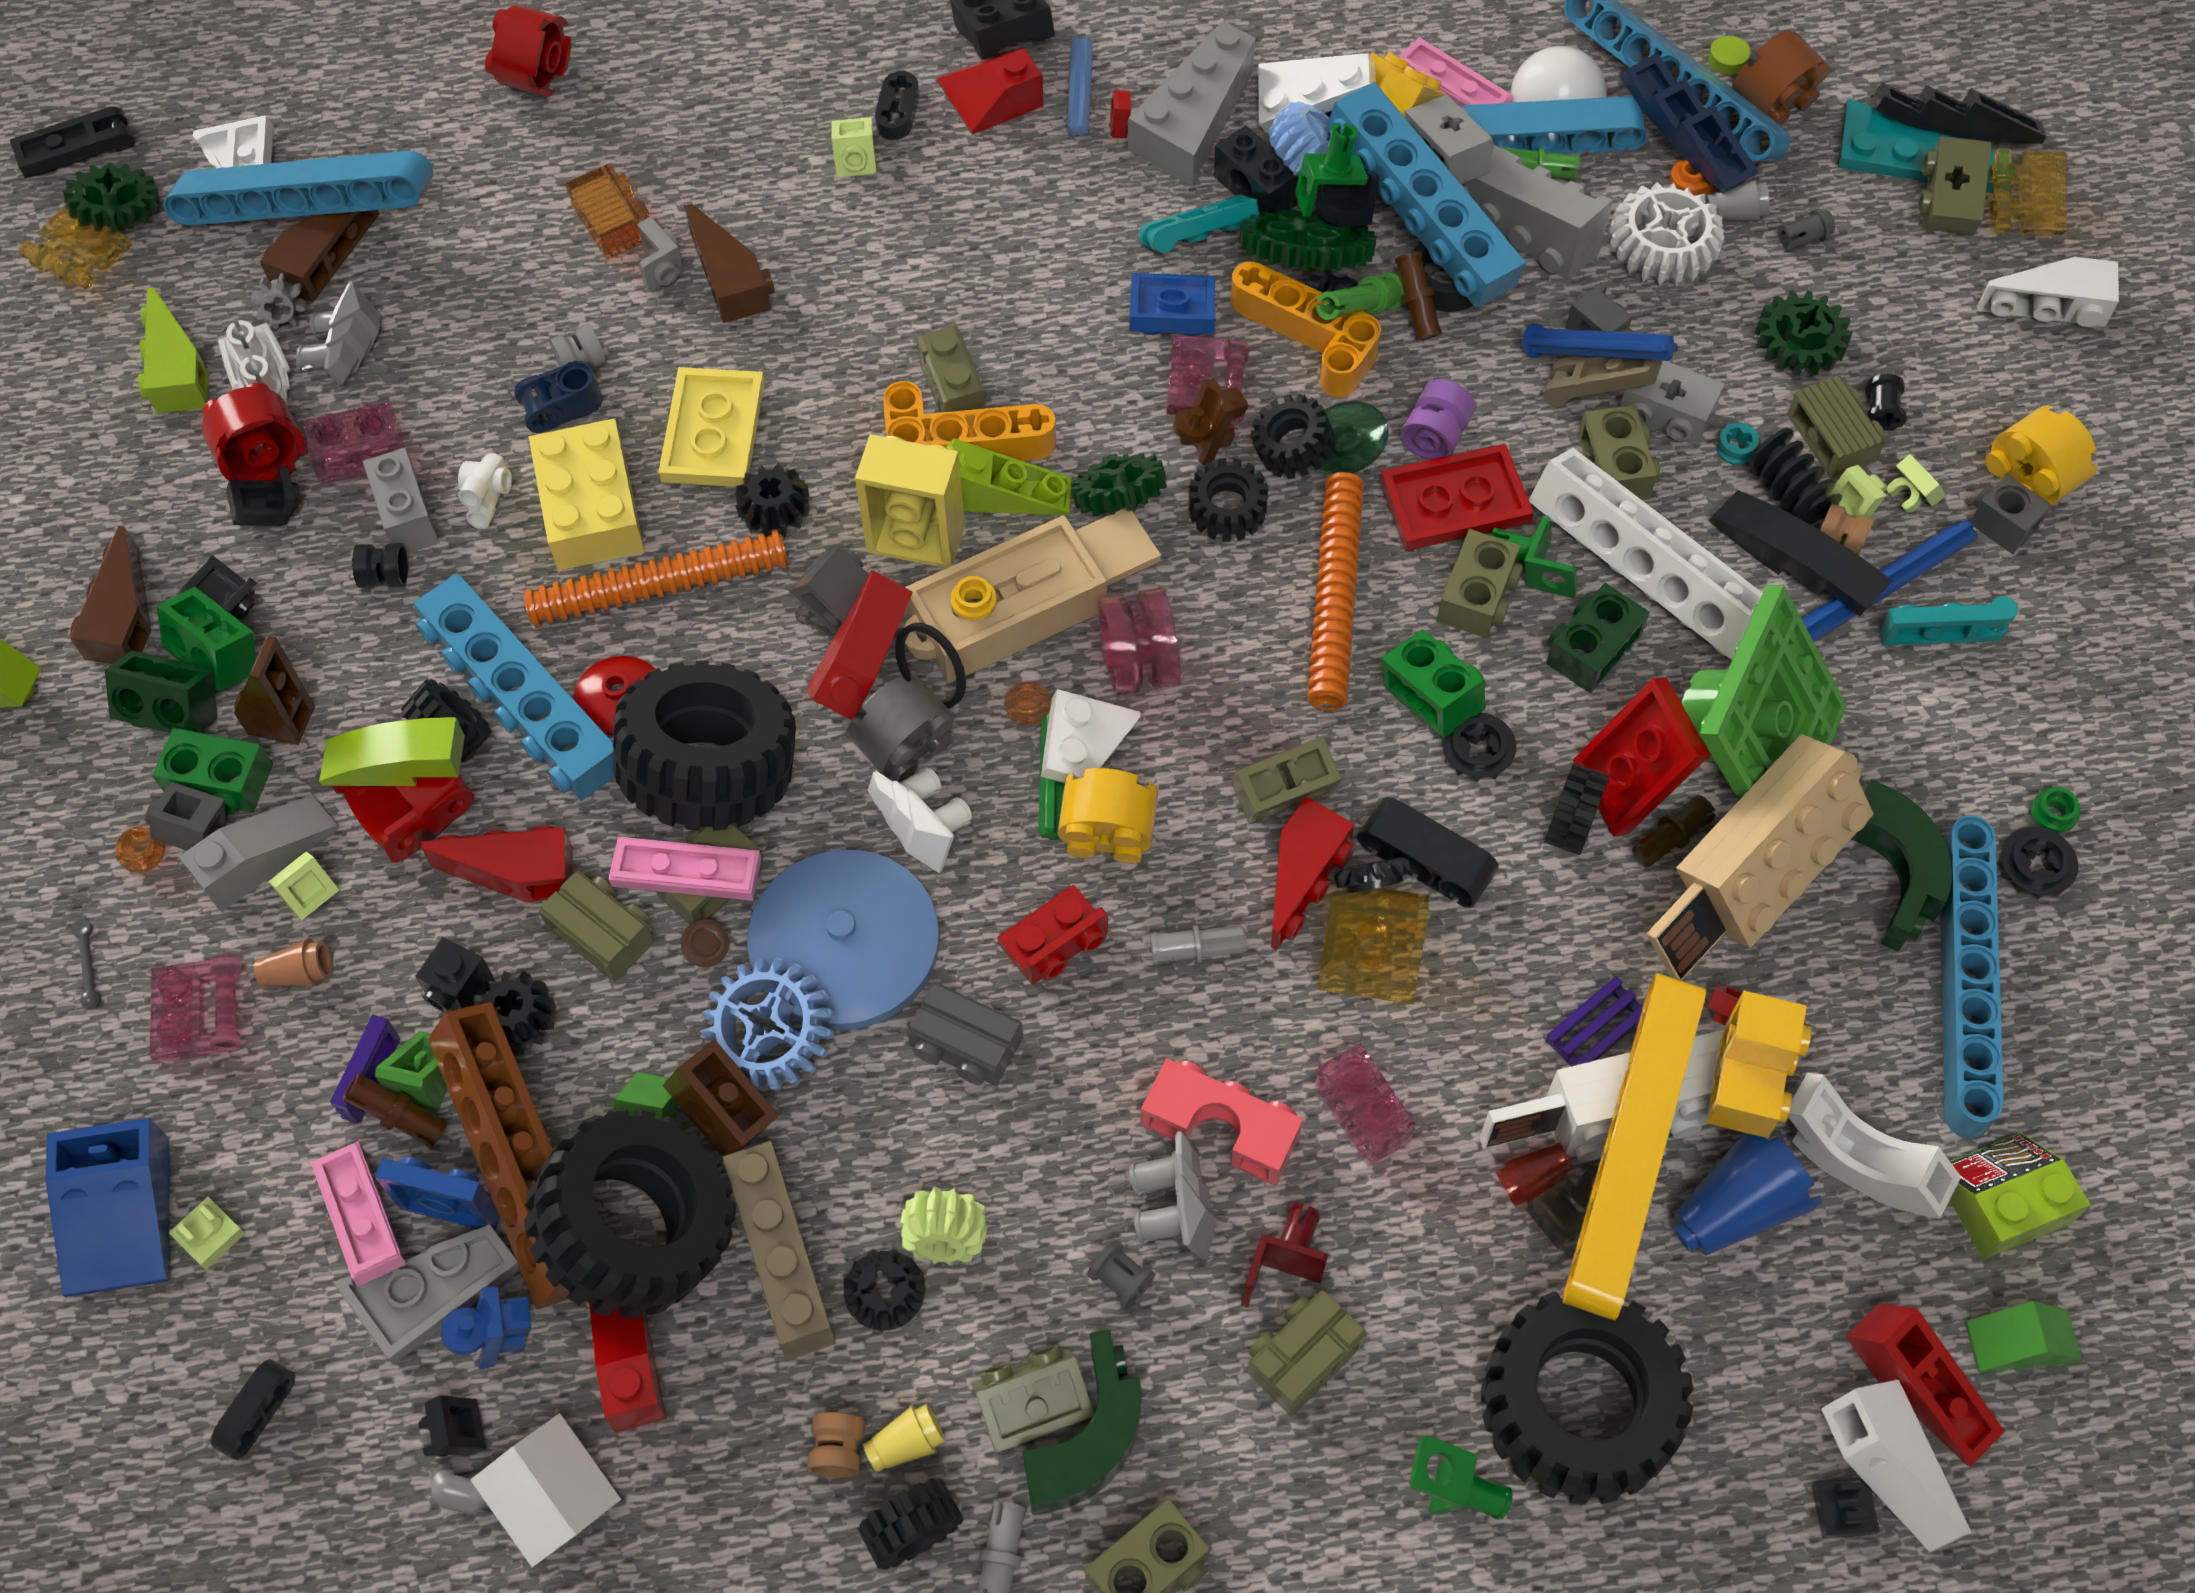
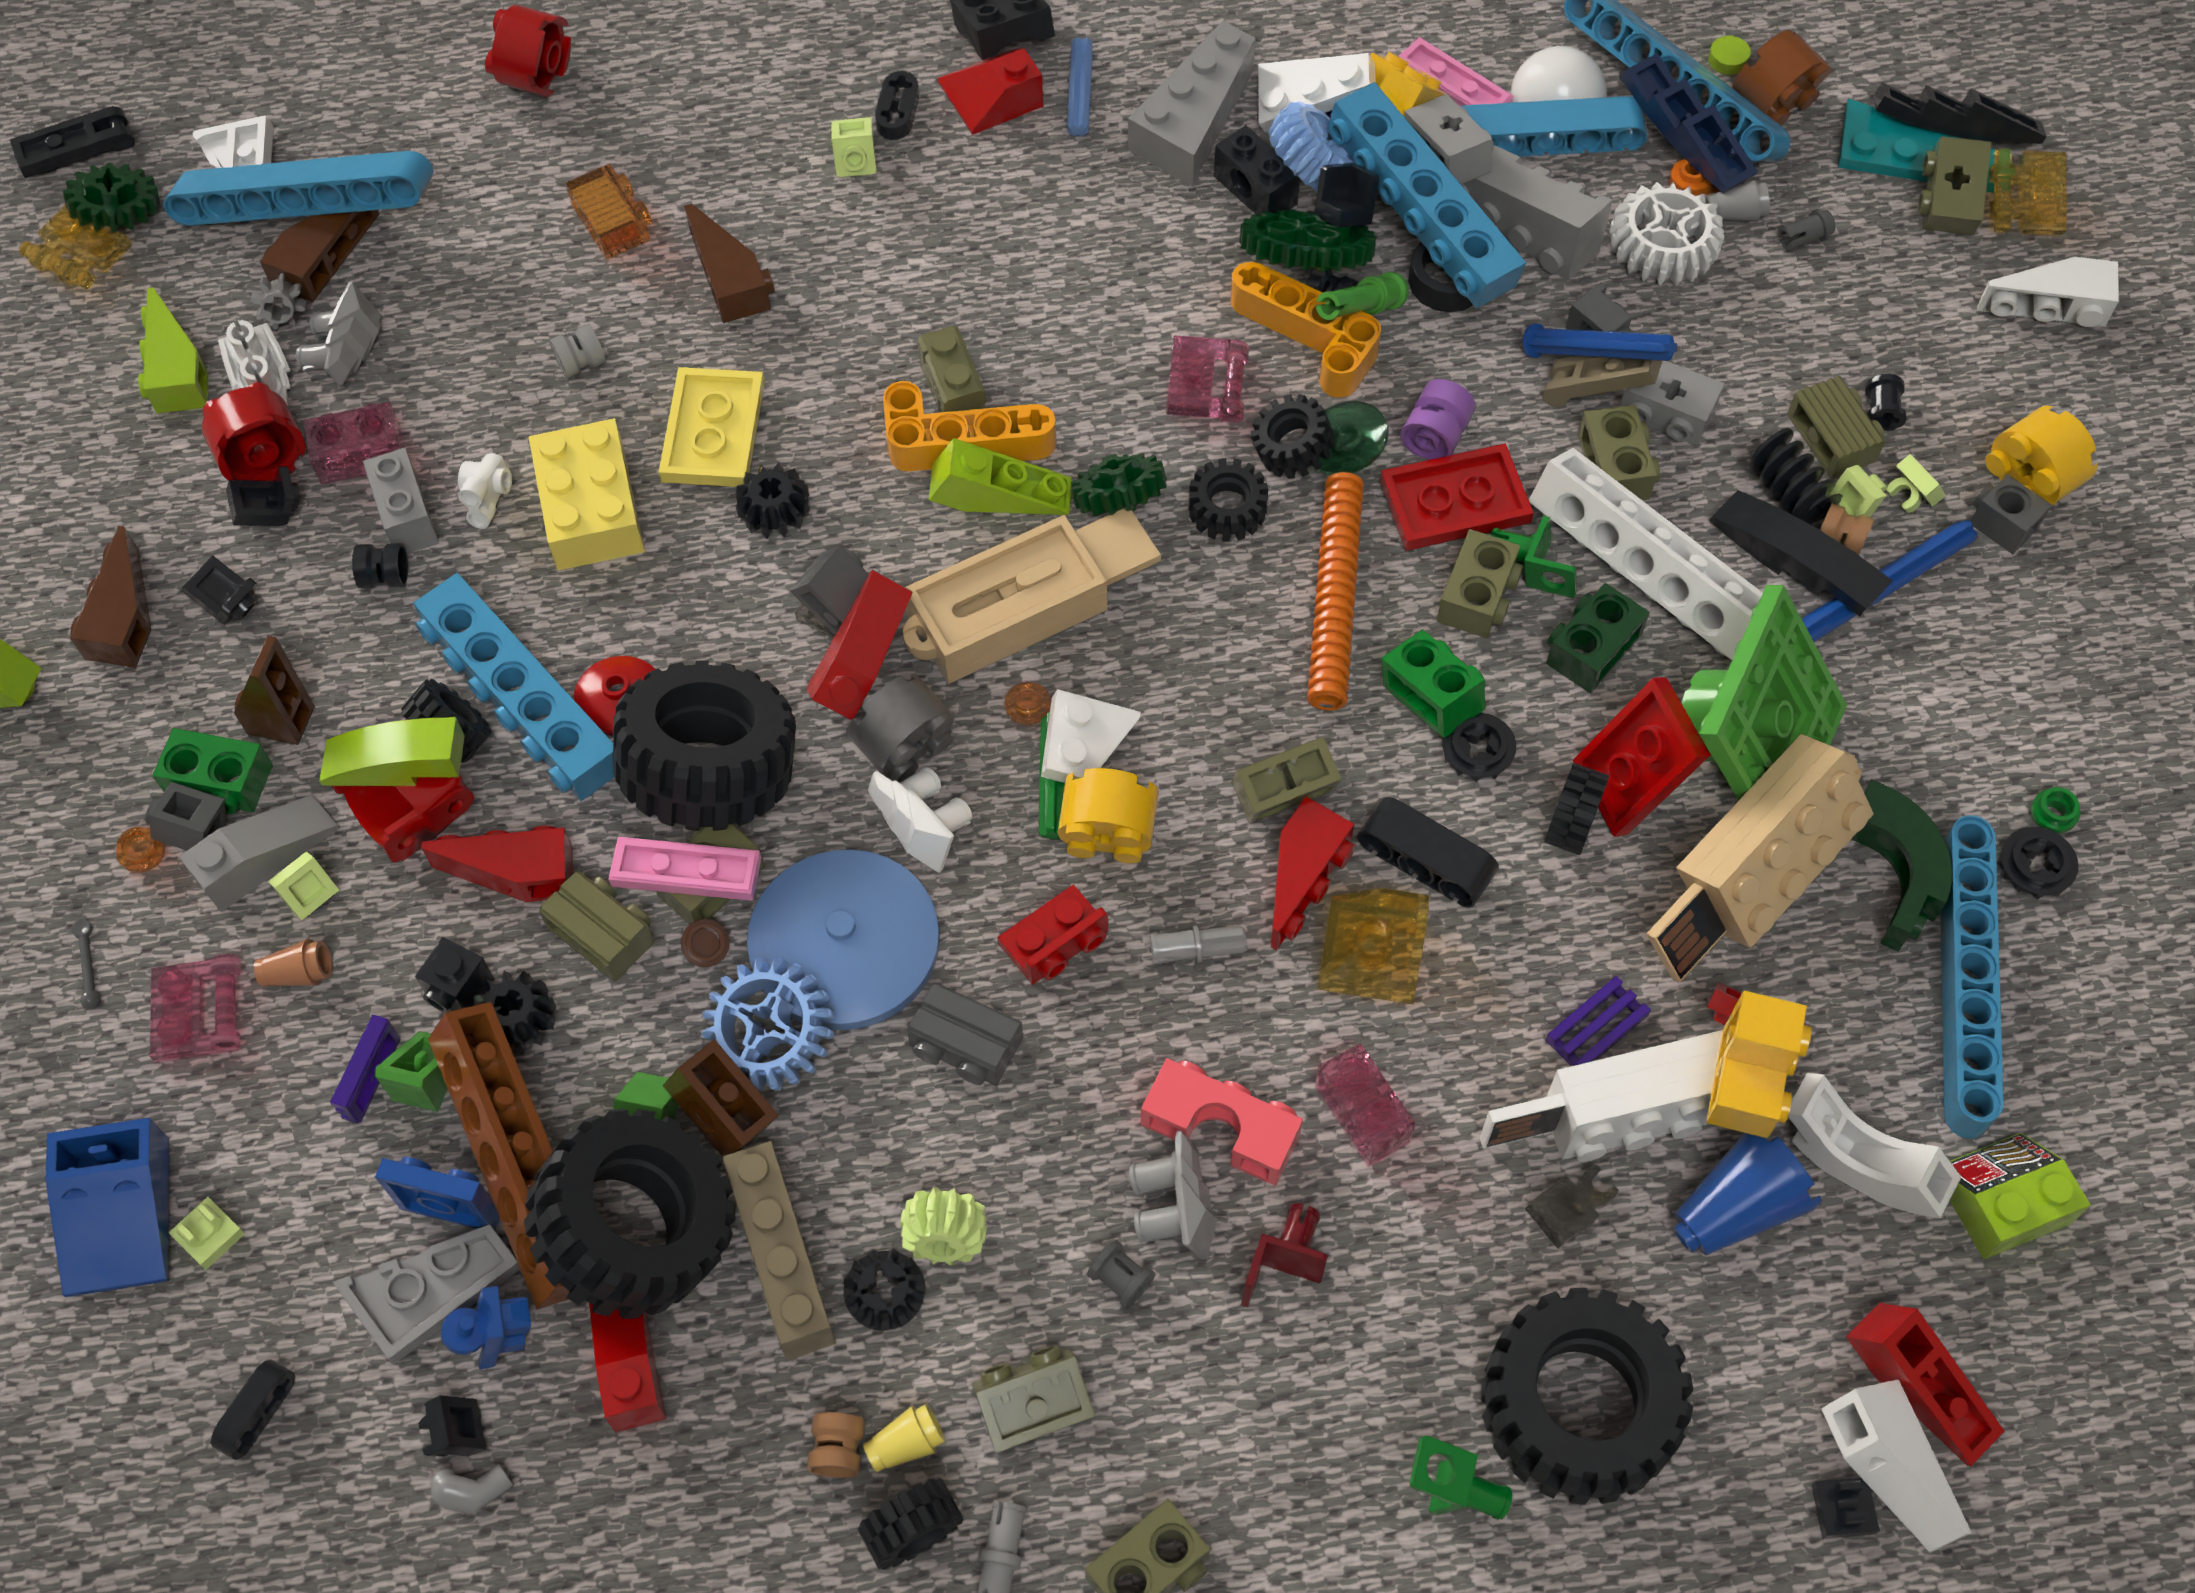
dark green brick [105,650,217,733] -> none
green brick [157,587,256,692] -> none
bright pink tile [311,1141,406,1287] -> none
reddish brown pin [342,1072,447,1148] -> none
white slope [470,1413,621,1567] -> none
dark blue piece [514,361,603,433] -> none
orange piece [523,530,788,628] -> none
light grey bracket [637,216,684,292] -> none
light yellow brick [855,434,965,568] -> none
black piece [895,622,966,709] -> none
yellow plate [951,576,997,621] -> none
dark green arch [1023,1330,1141,1515] -> none
clear pink wheel [1098,587,1181,697] -> none
red tile [1110,89,1131,139] -> none
blue plate [1129,273,1215,336] -> none
teal plate [1138,195,1259,253] -> none
reddish brown hips [1173,378,1248,465] -> none
olive brick [1247,1290,1367,1417] -> none
green bracket [1295,123,1368,217] -> none
black gear [1334,857,1412,893] -> none
reddish brown pin [1395,251,1443,341] -> none
clear red cone [1495,1142,1575,1207] -> none
bright green axle [1502,147,1580,181] -> none
yellow beam [1562,972,1706,1321] -> none
dark brown axle [1632,795,1716,867] -> none
teal bush [1716,422,1759,465] -> none
dark green gear [1755,290,1852,376] -> none
teal plate [1879,596,2018,646] -> none
bright green slope [1965,1300,2082,1374] -> none

